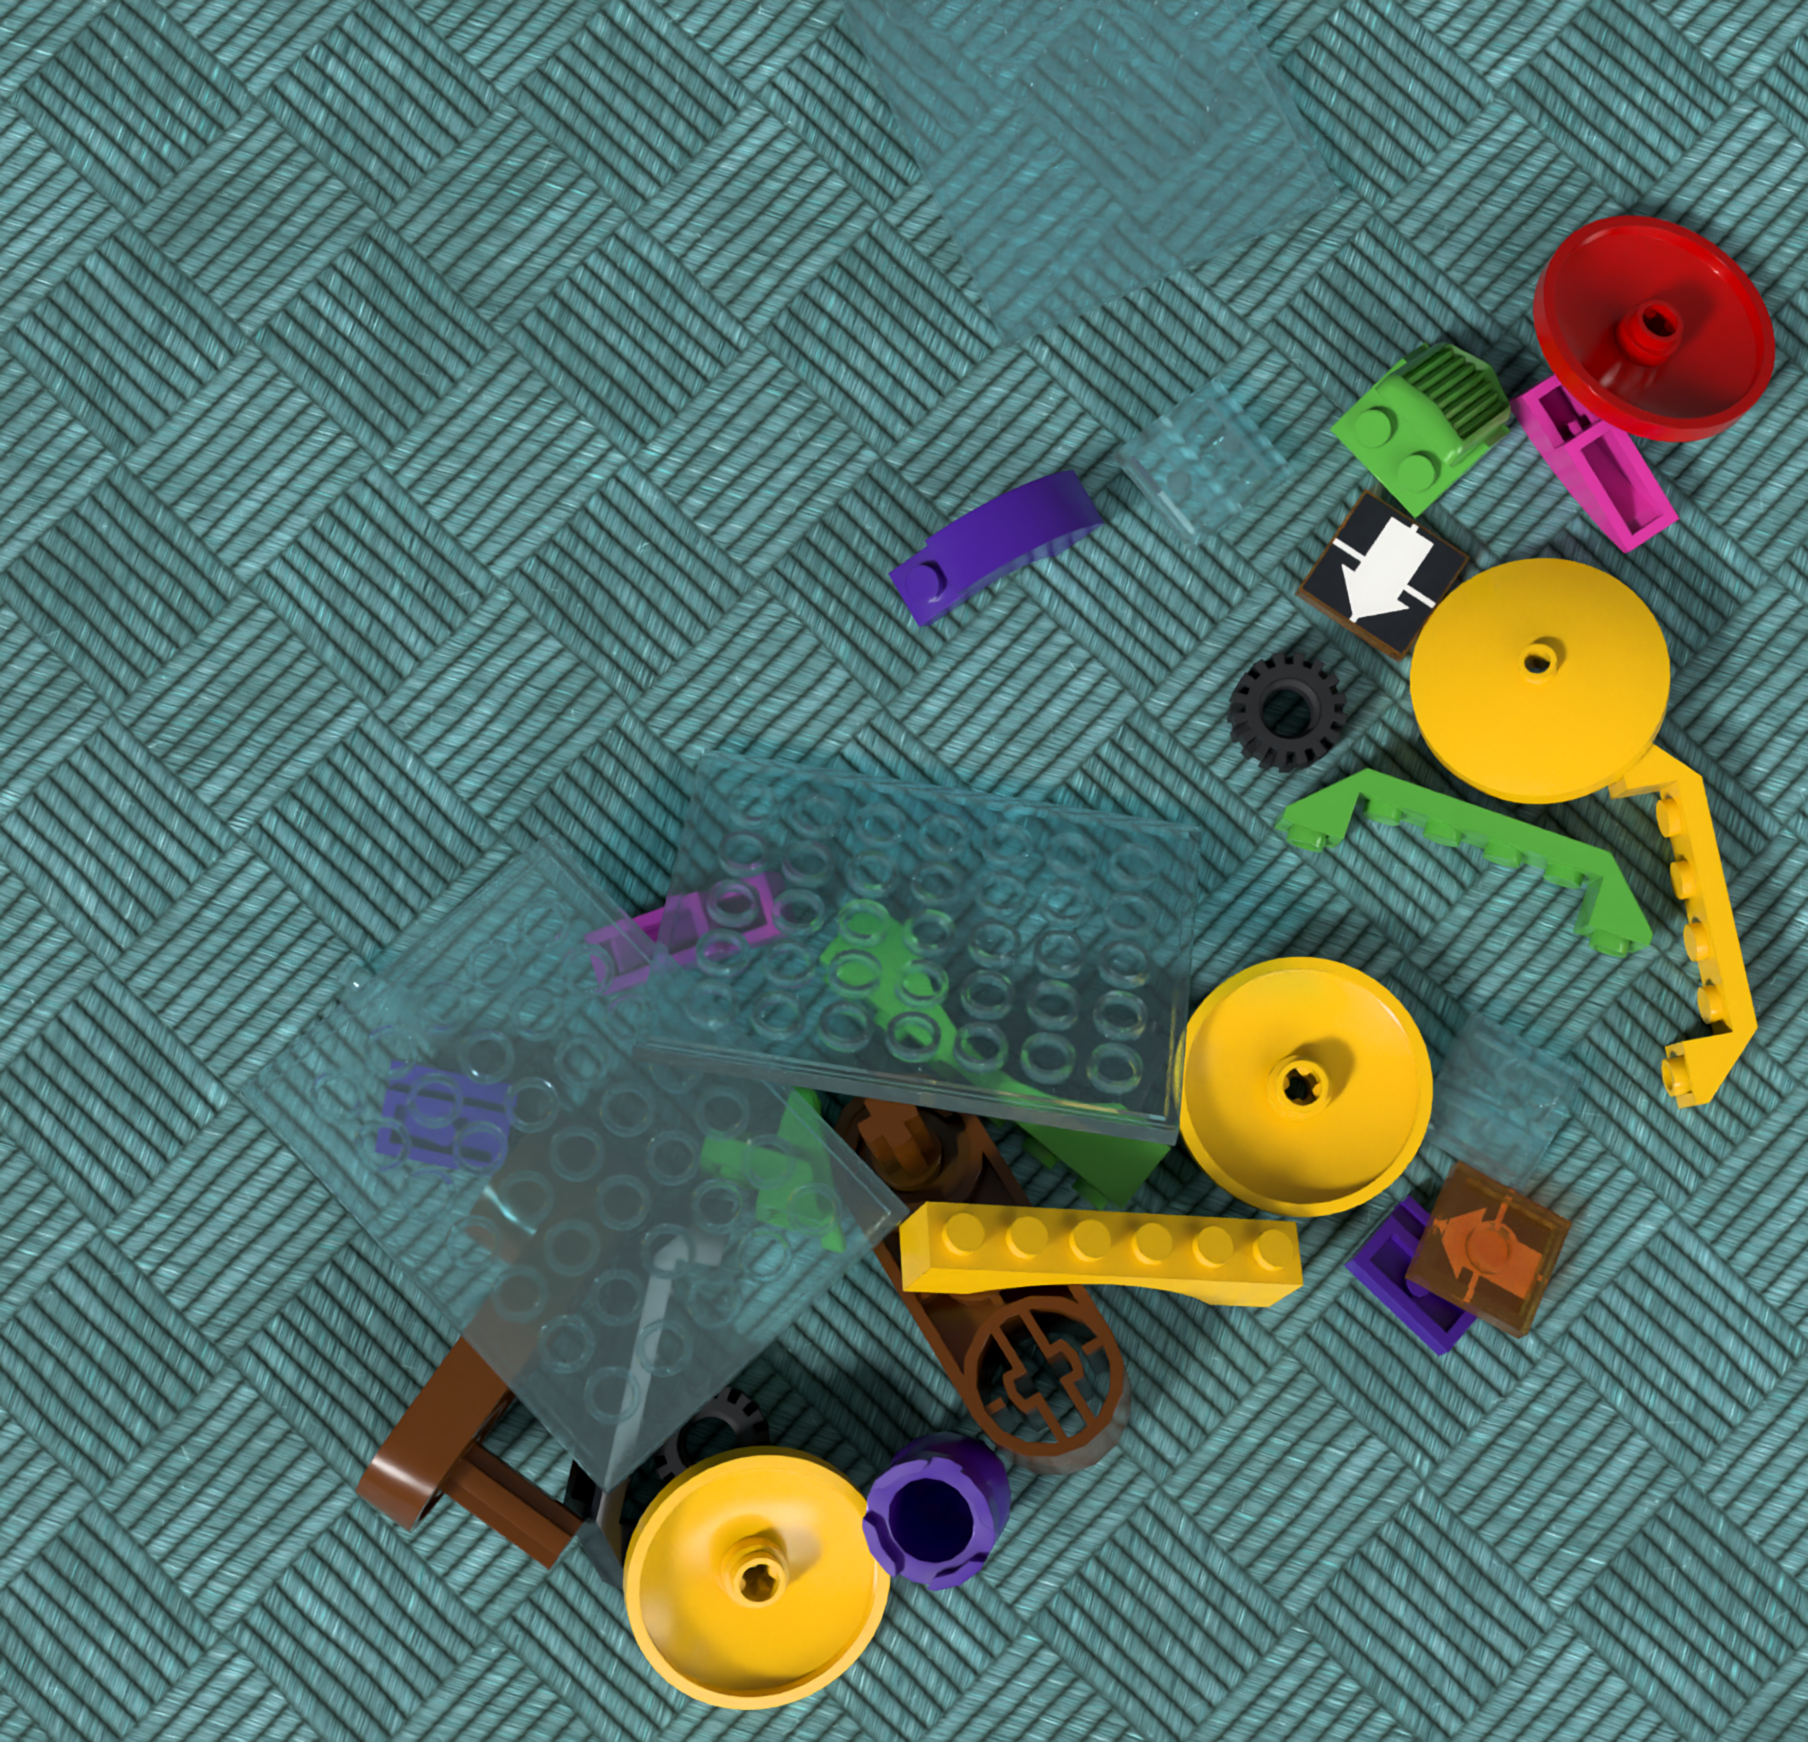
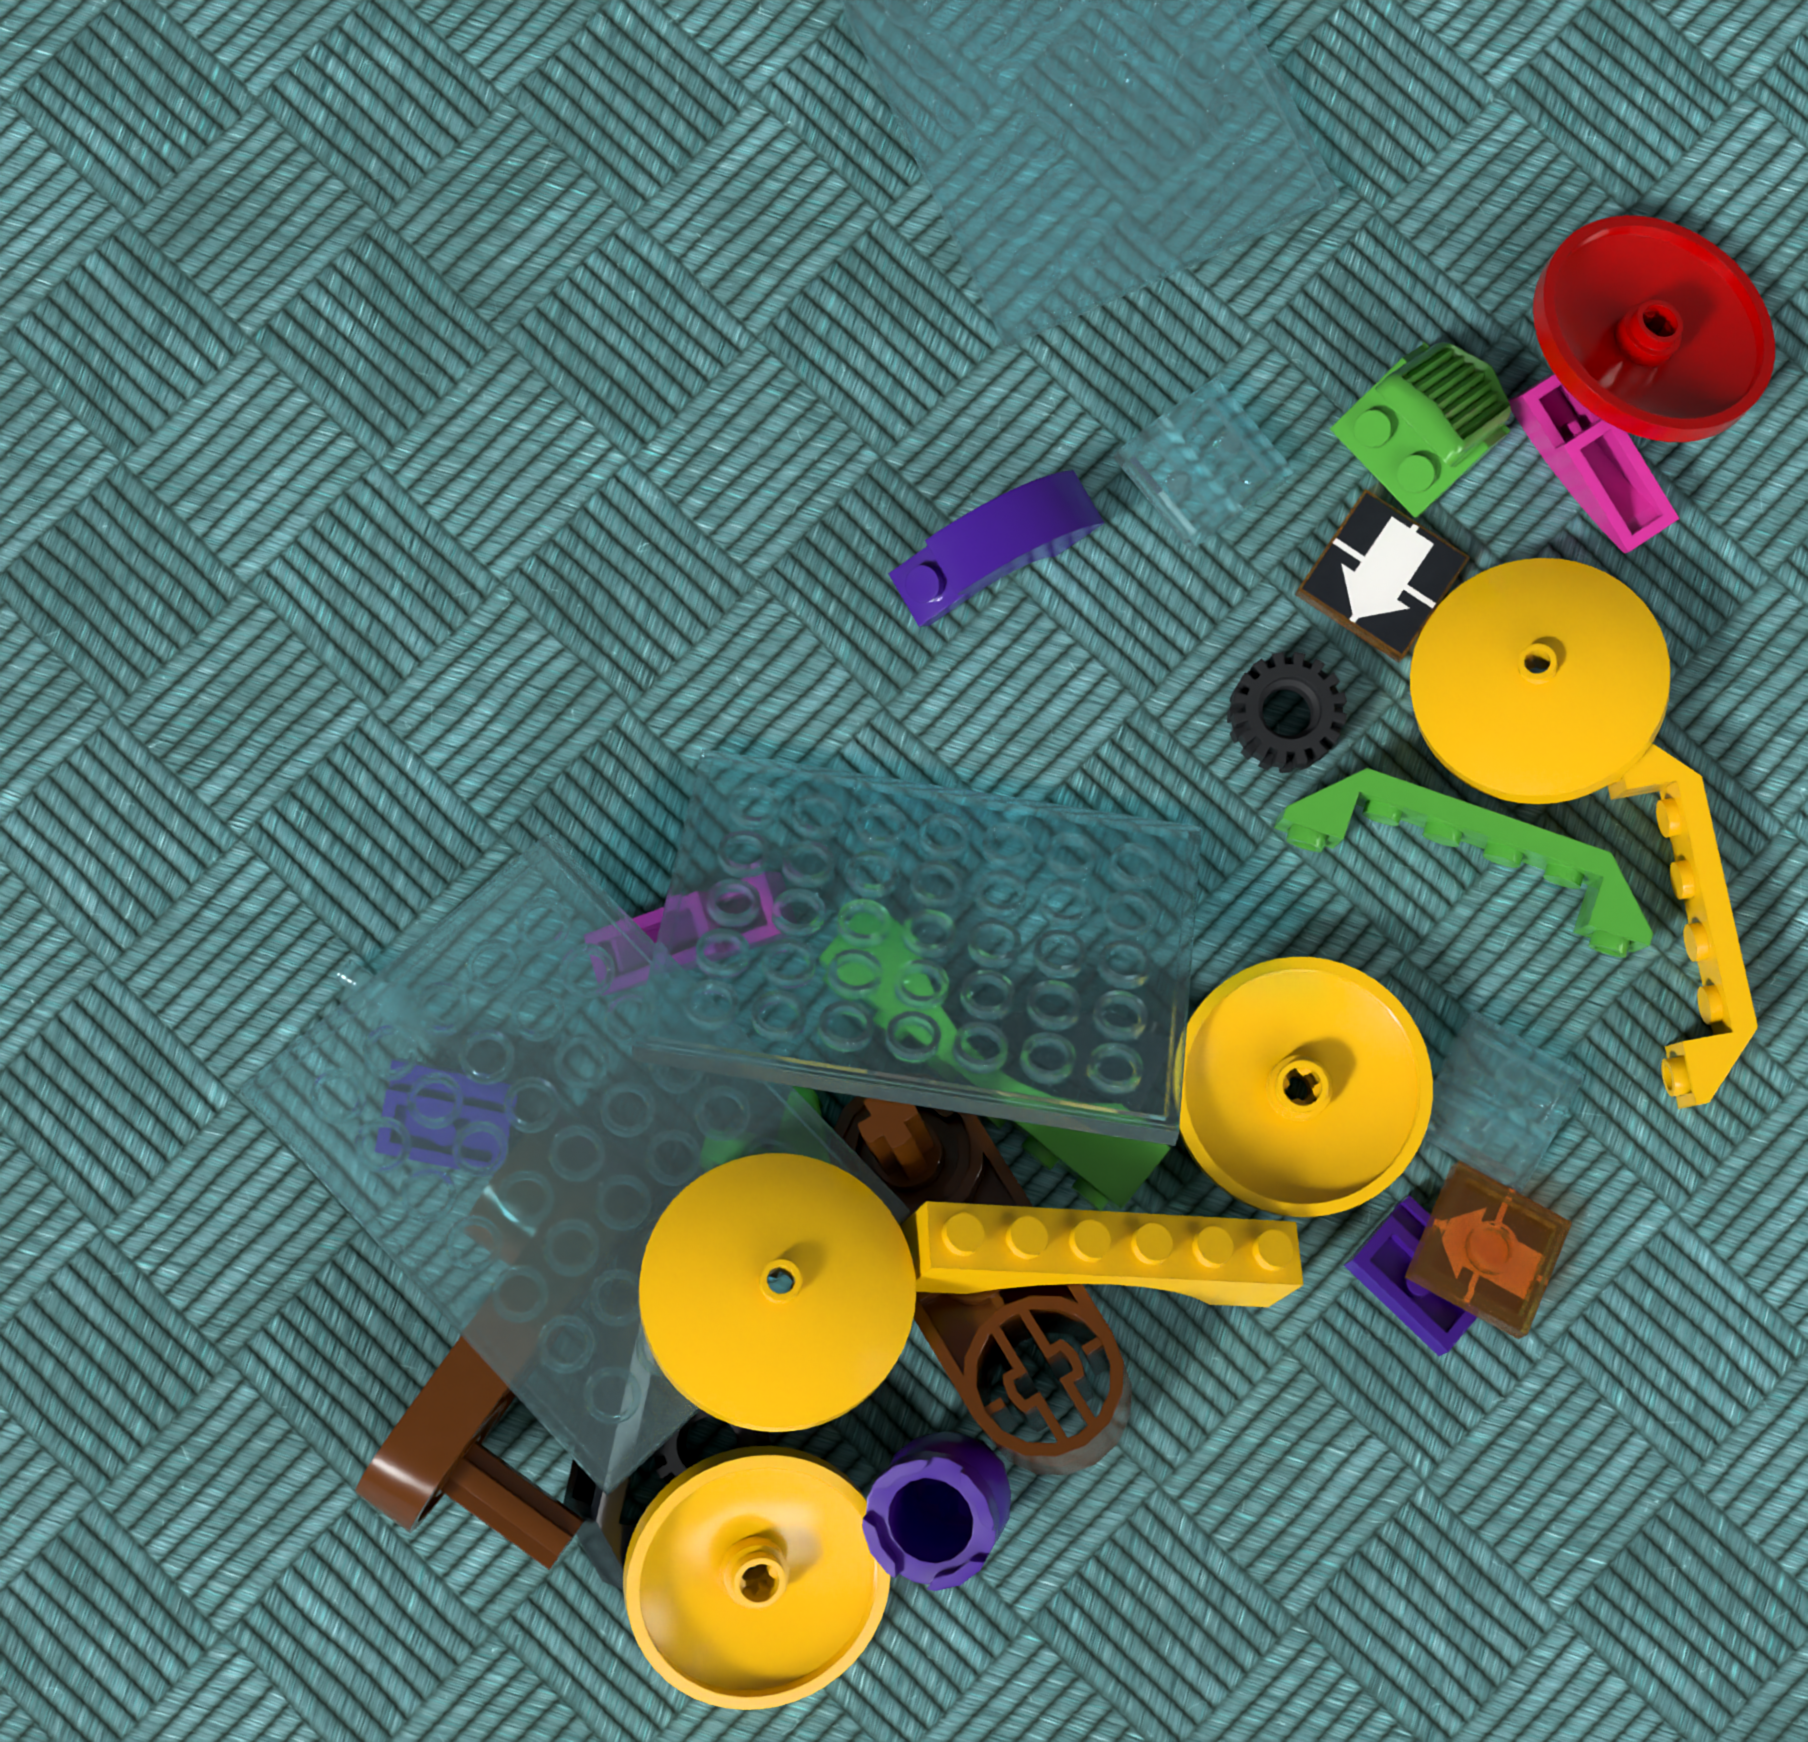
none -> yellow dish [639,1153,916,1432]

